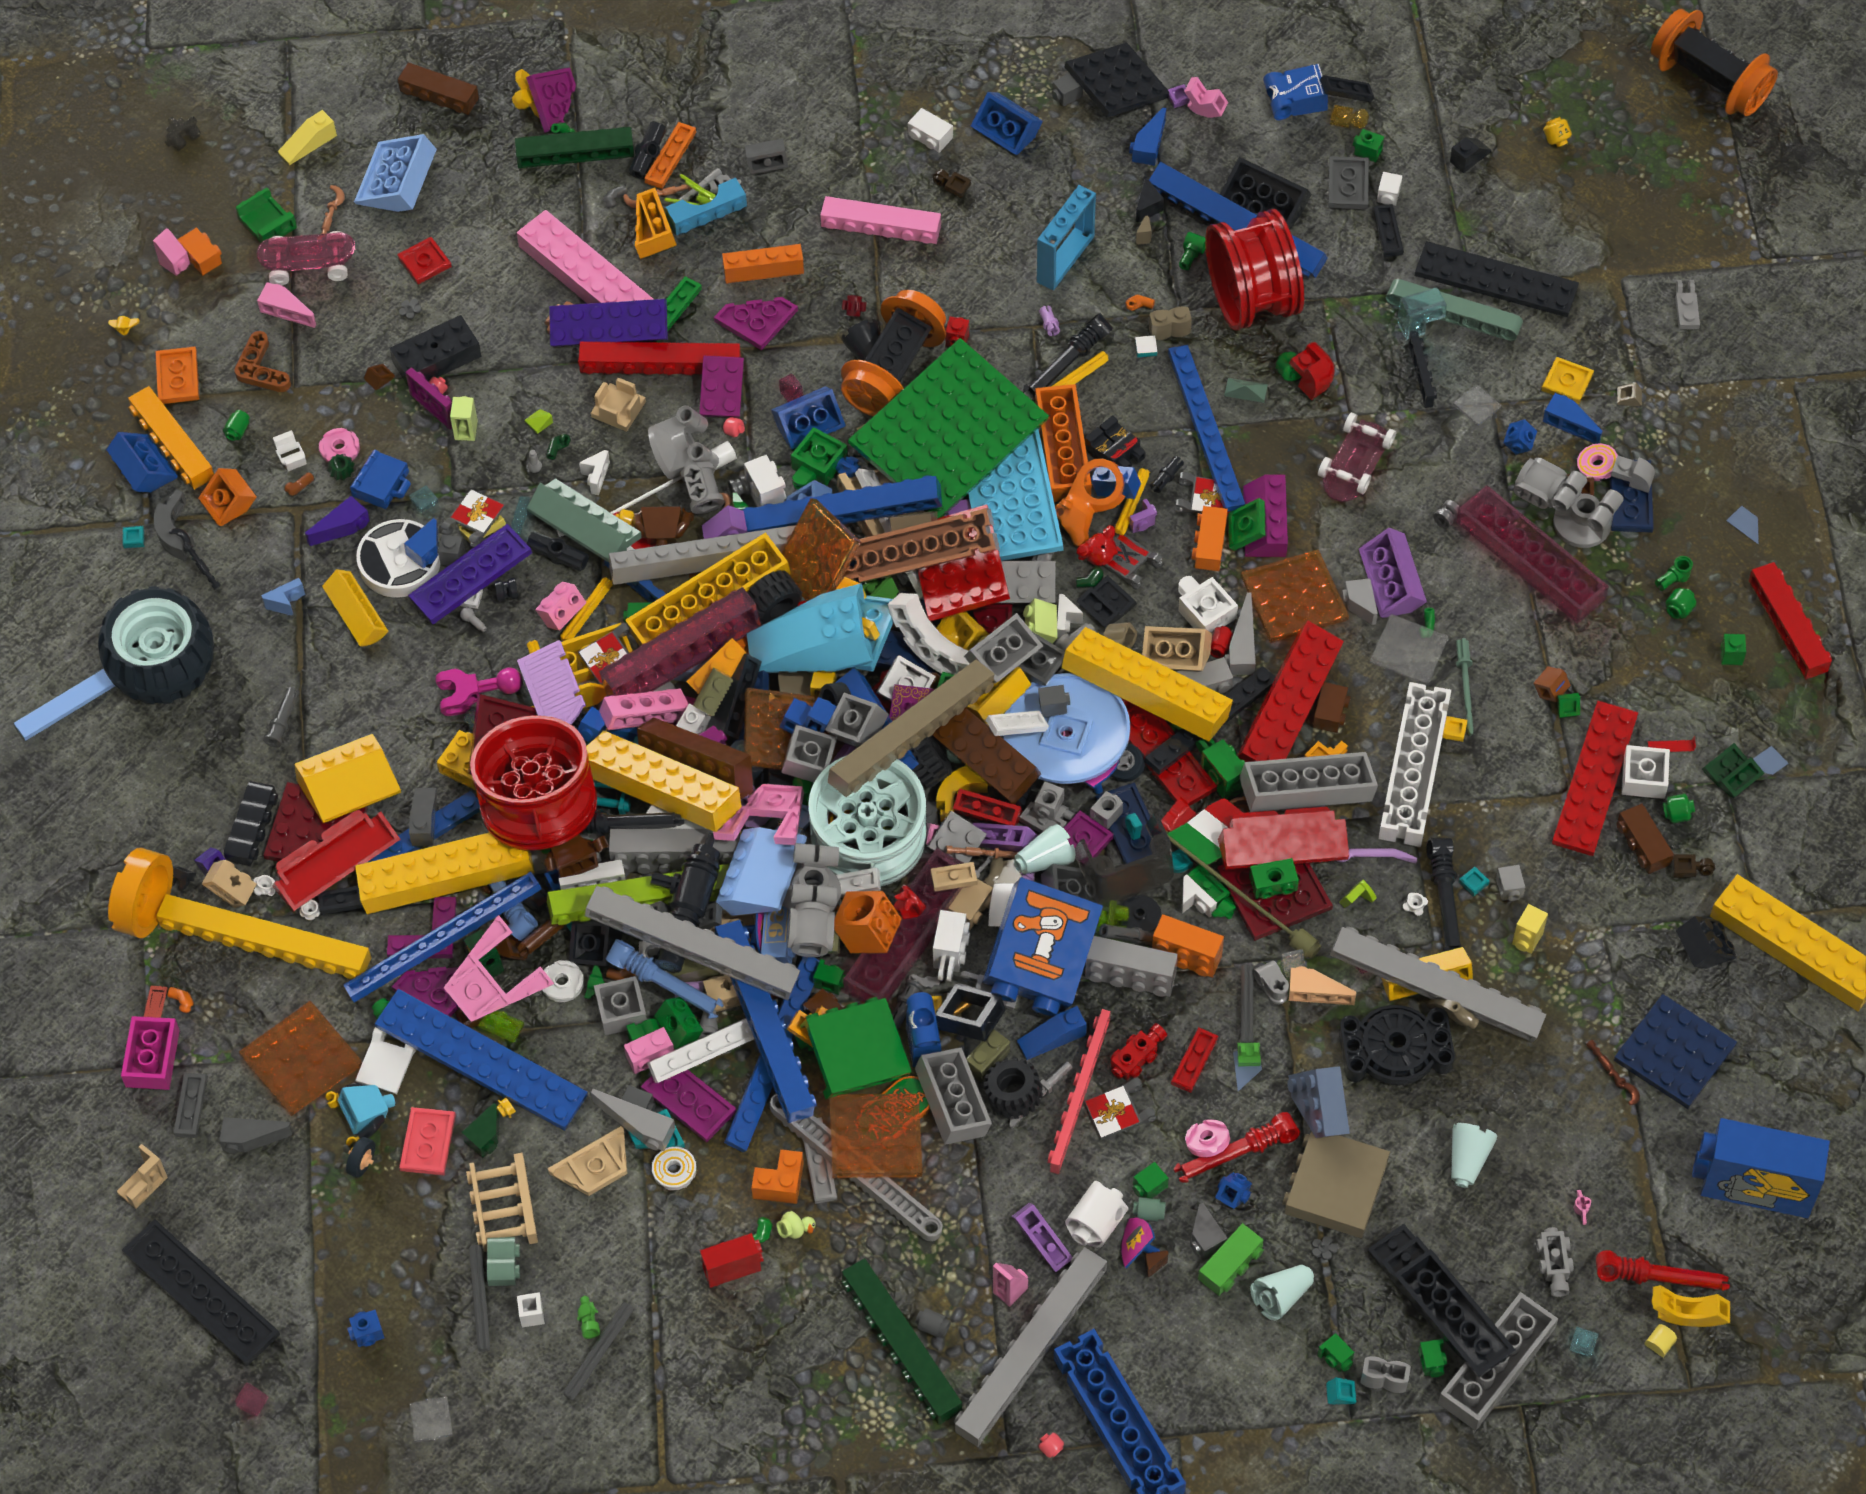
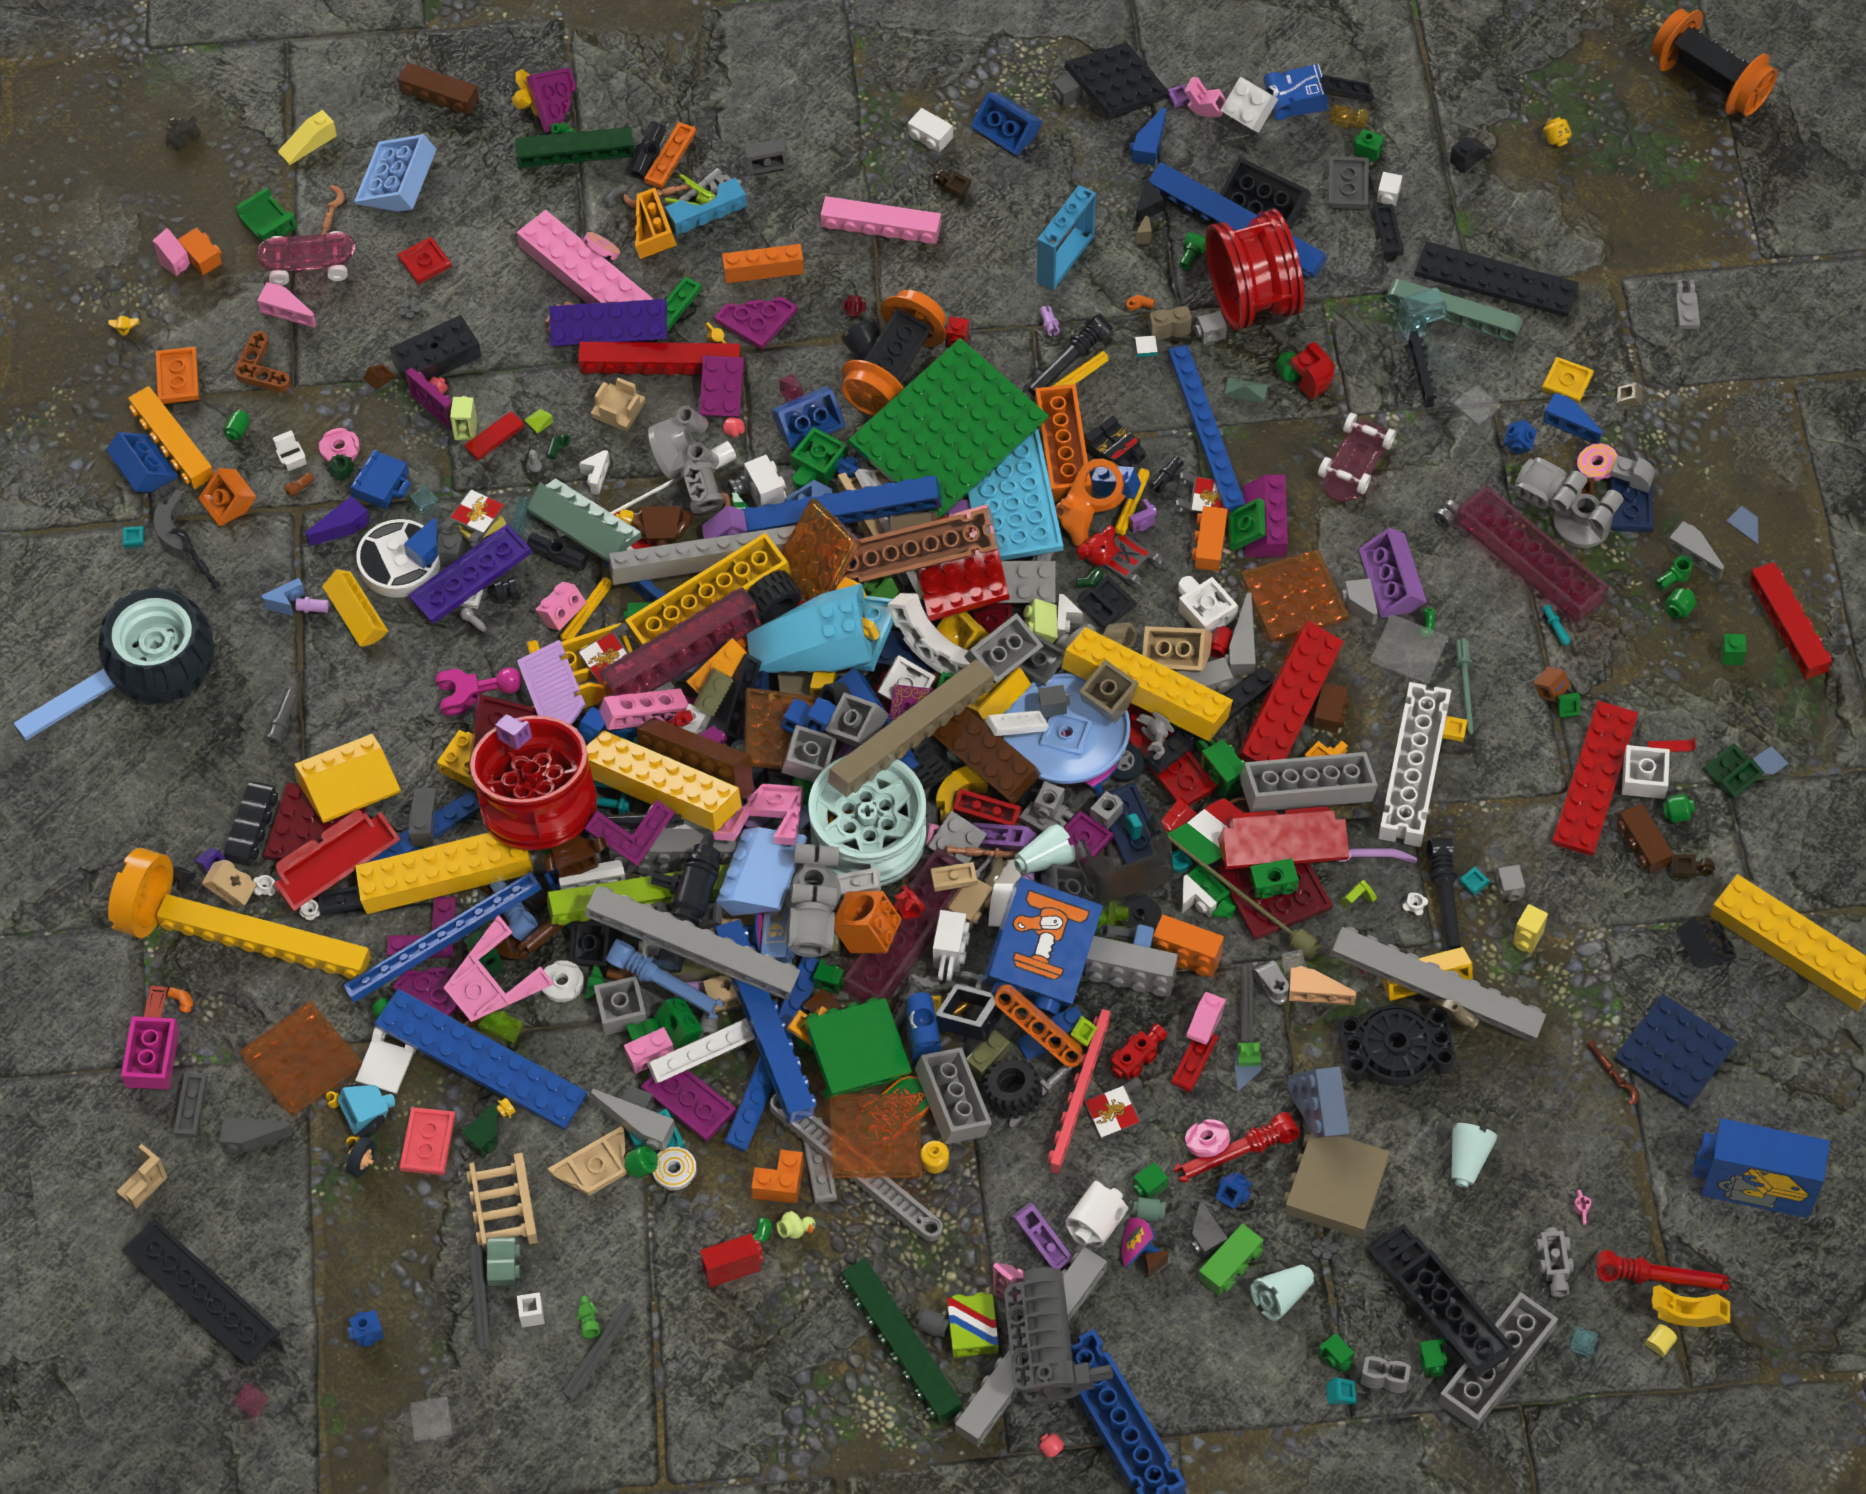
none -> lavender pin [296,597,329,613]
none -> red tile [464,411,525,461]
none -> medium lavender brick [495,714,532,750]
none -> bright pink tile [583,232,620,260]
none -> magenta plate [585,800,675,866]
none -> green head [624,1146,658,1178]
none -> red bar [666,710,693,726]
none -> yellow piece [705,322,726,343]
none -> yellow head [920,1141,949,1174]
none -> panel [947,1292,999,1358]
none -> orange beam [995,984,1083,1067]
none -> dark grey piece [1004,1267,1113,1405]
none -> lime slope [1071,1016,1098,1046]
none -> dark tan slope [1079,660,1139,724]
none -> medium blue slope [1133,924,1154,948]
none -> light grey piece [1137,711,1174,760]
none -> bright pink slope [1186,992,1226,1045]
none -> light grey brick [1195,311,1227,344]
none -> white brick [1220,77,1278,133]
none -> teal piece [1542,604,1570,646]
none -> light grey slope [1667,521,1724,580]

